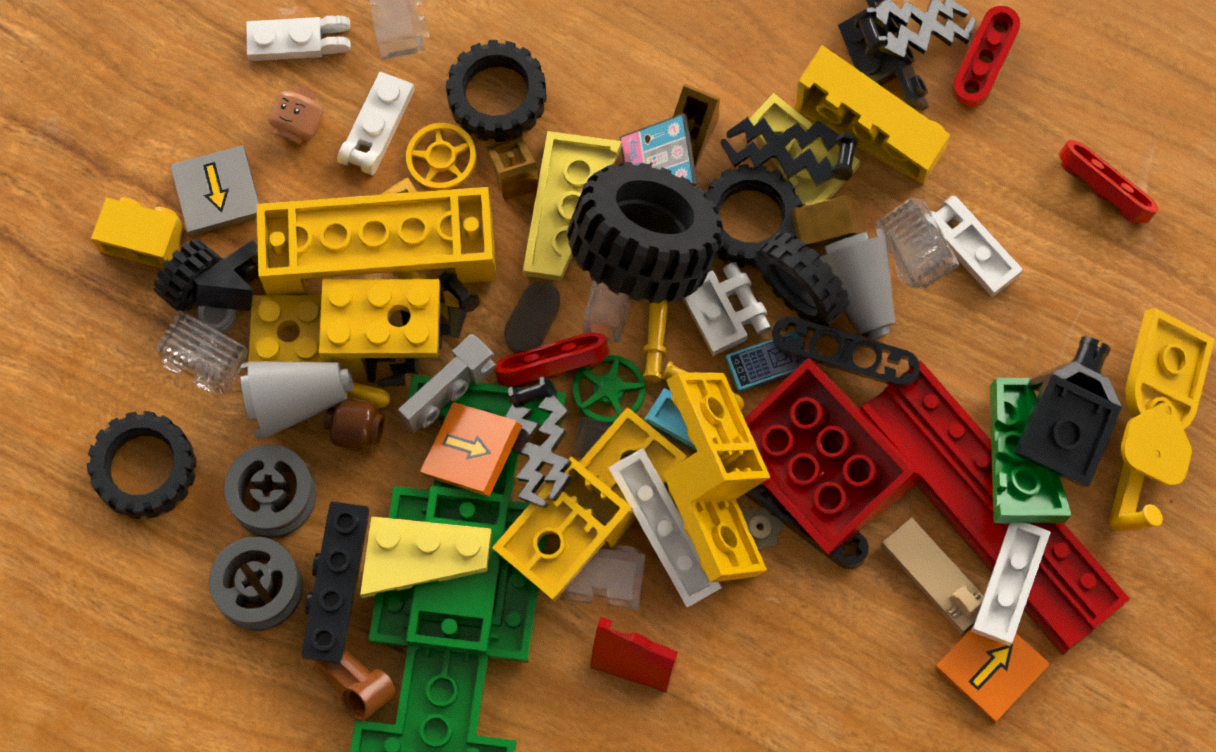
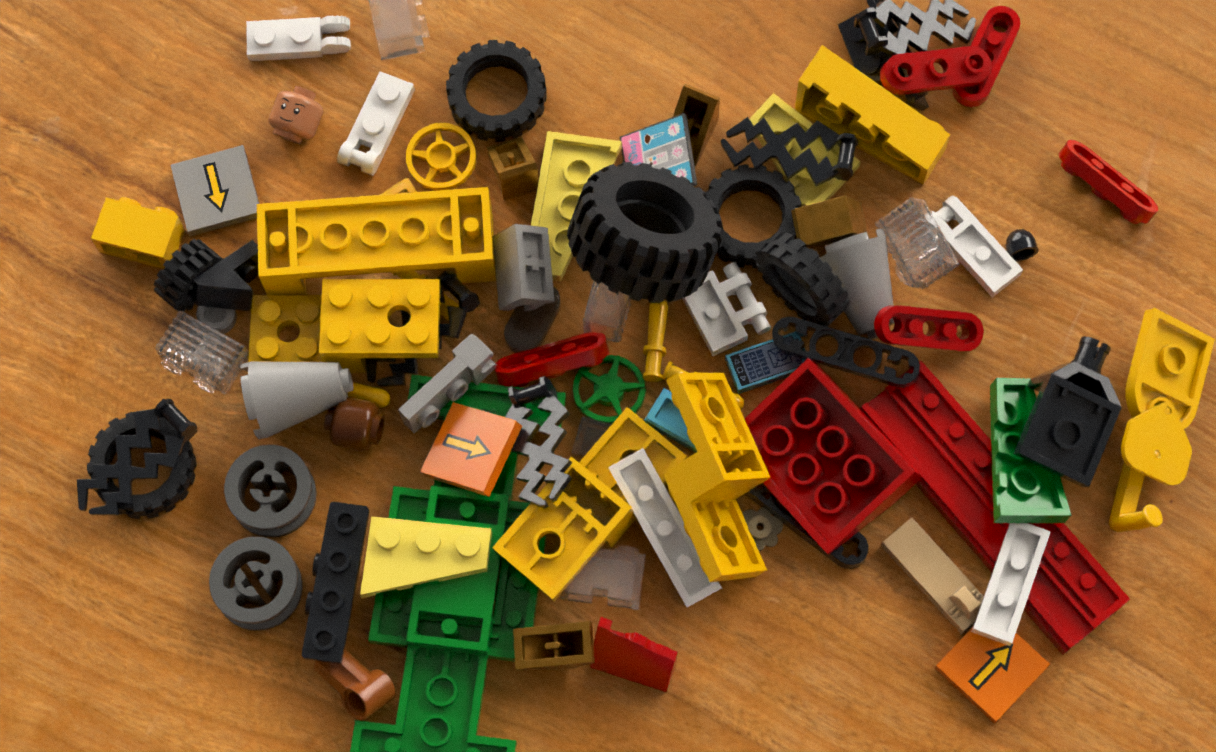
none -> black piece [77,399,198,516]
none -> light grey hinge [493,224,555,311]
none -> pearl gold slope [513,621,595,670]
none -> red plate [874,305,984,351]
none -> red plate [880,46,991,95]
none -> black hinge [1005,229,1039,261]

